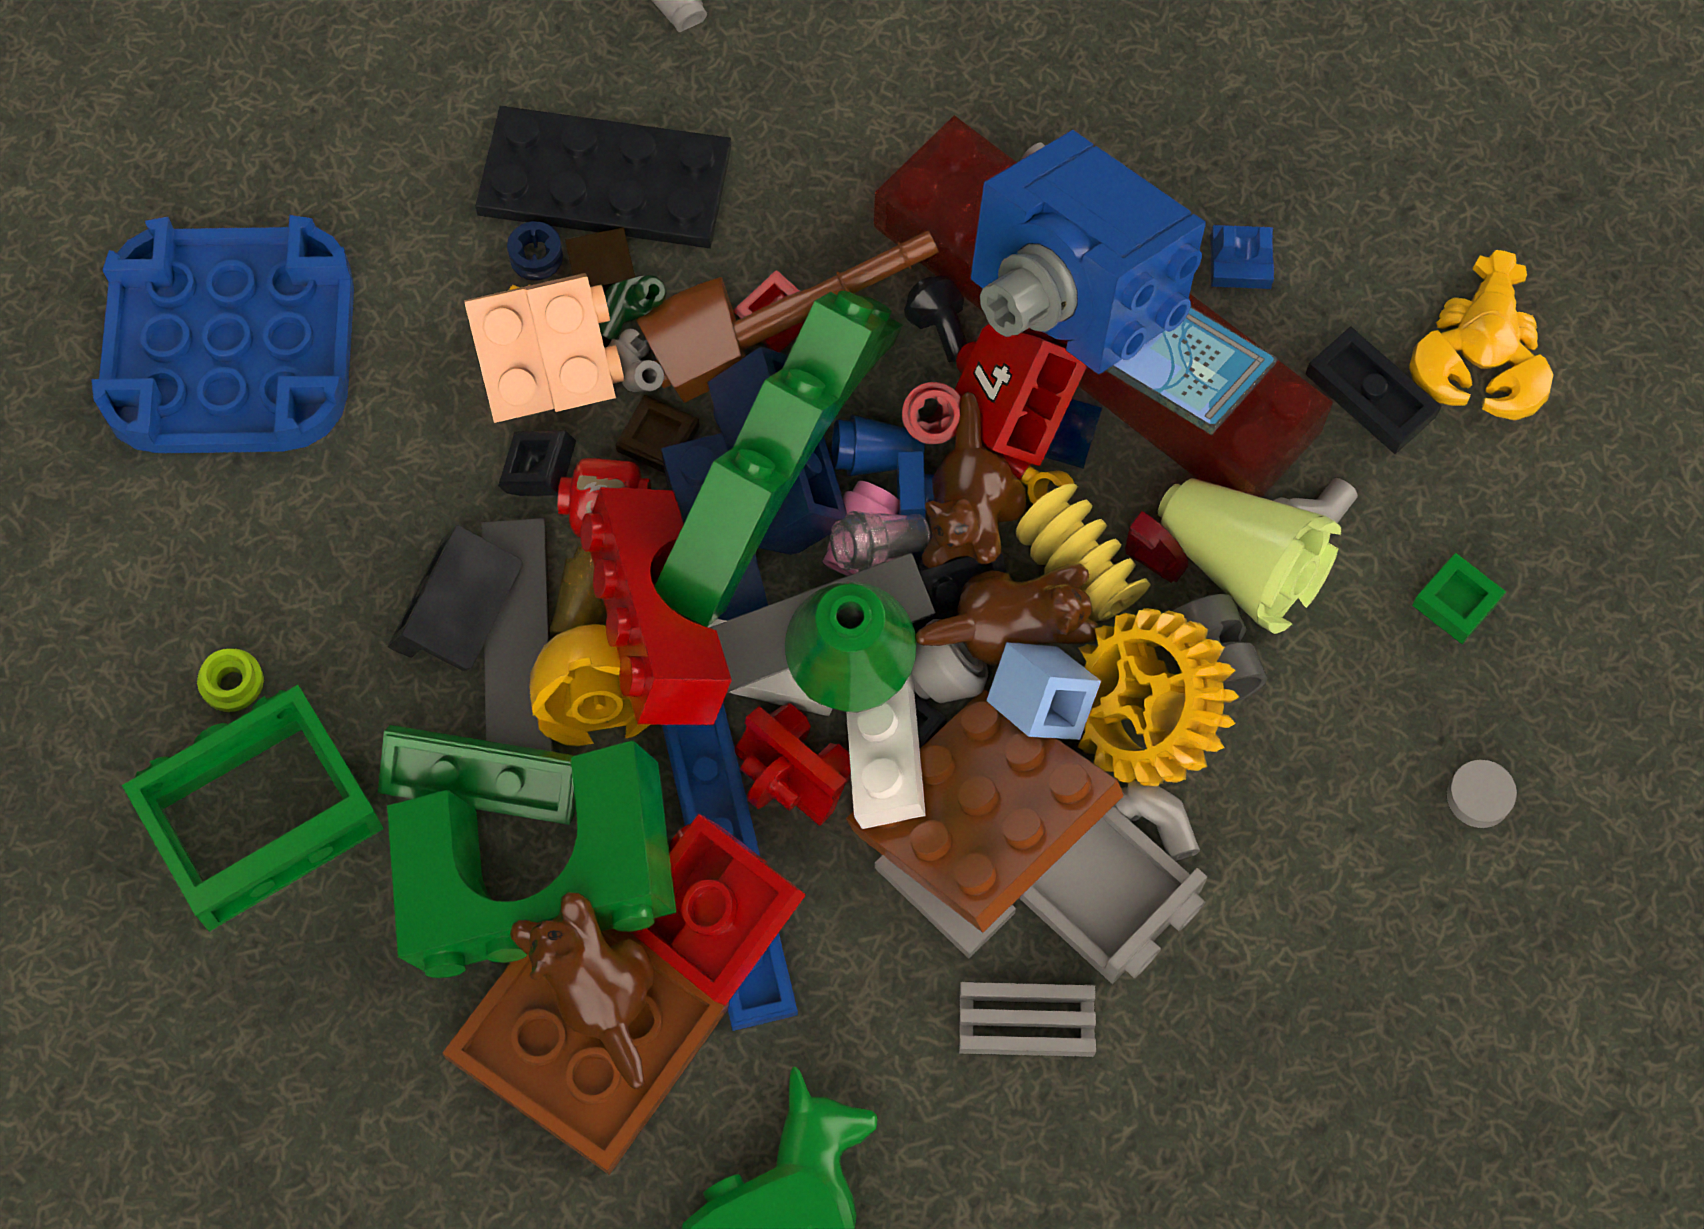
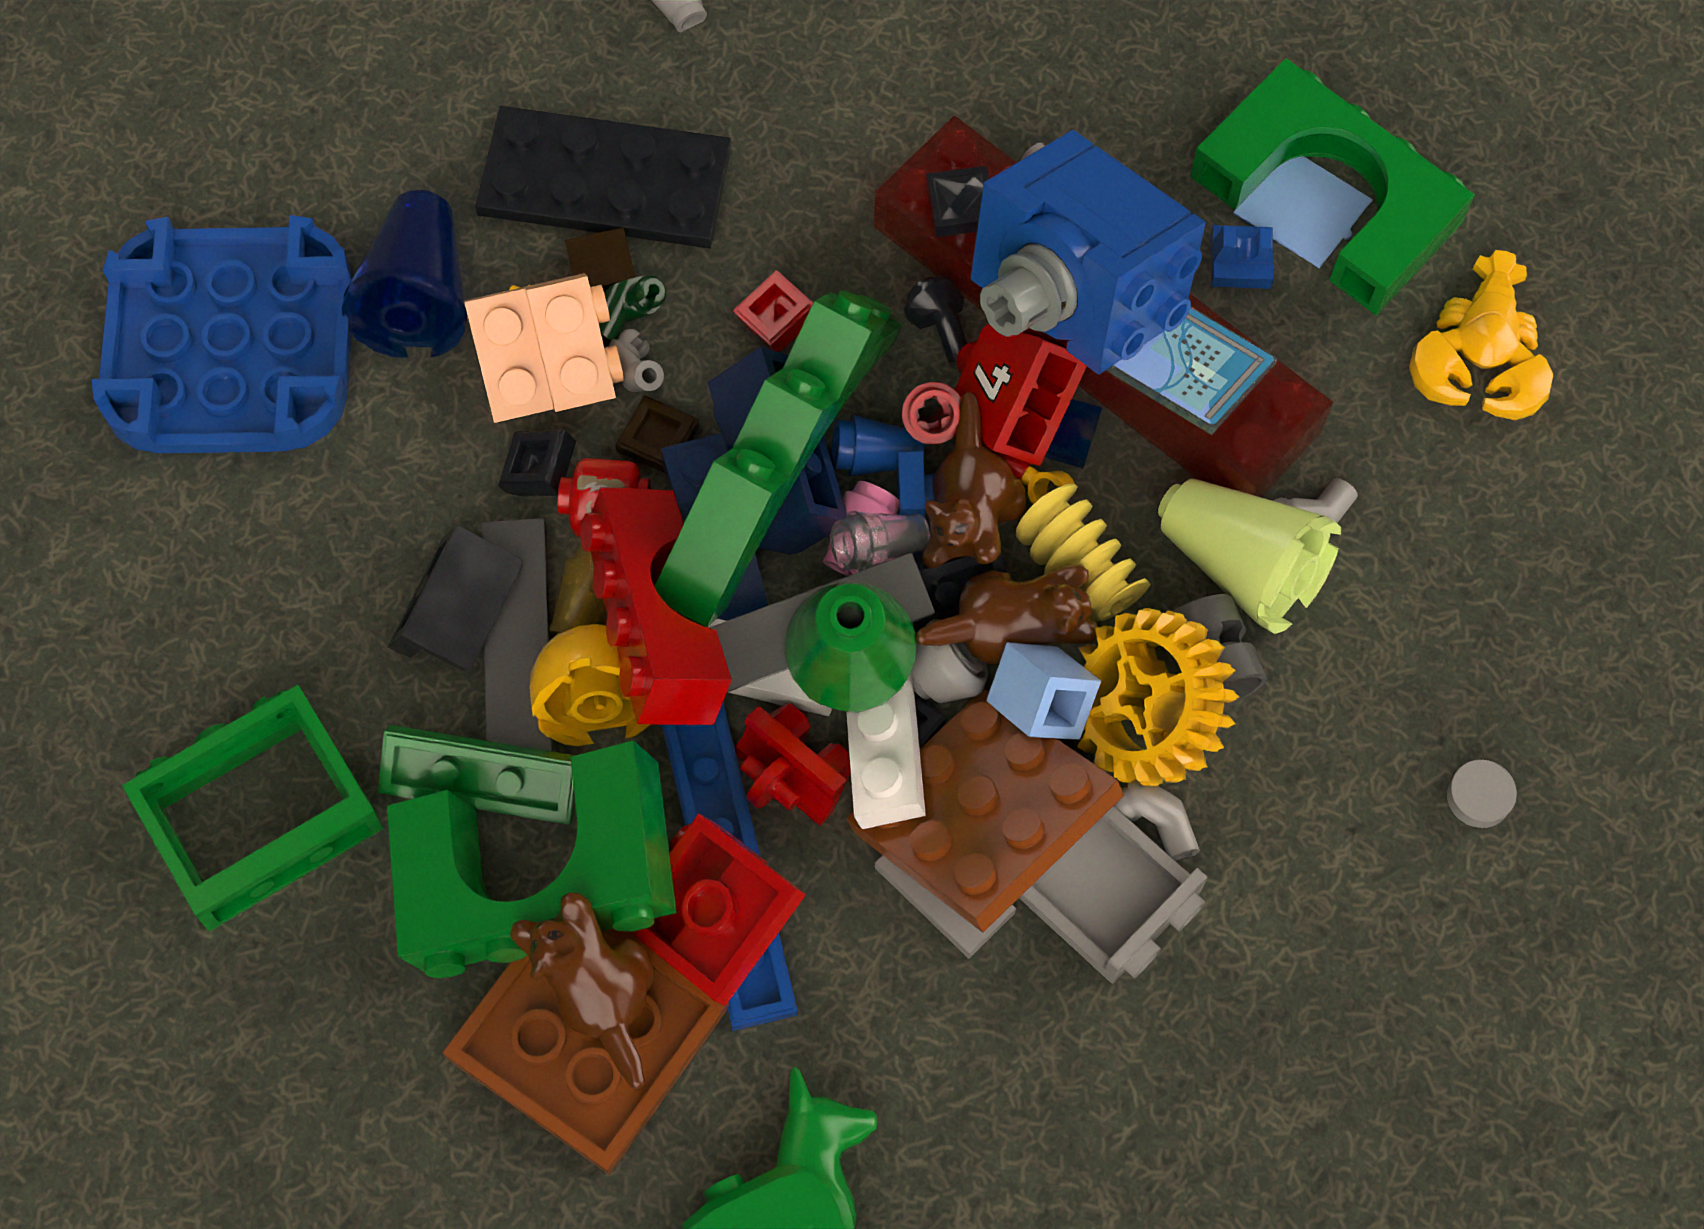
lime plate [197,649,264,712] -> none
dark blue bush [507,221,563,281] -> none
dark orange piece [636,230,939,403] -> none
light grey tile [959,982,1096,1057] -> none
dark red tile [1125,511,1189,583] -> none
black plate [1305,326,1442,454] -> none
green plate [1412,553,1506,645] -> none
none -> clear blue cone [341,190,467,358]
none -> black tile [925,166,989,238]
none -> green arch [1190,58,1475,316]
none -> light blue piece [1233,156,1373,268]

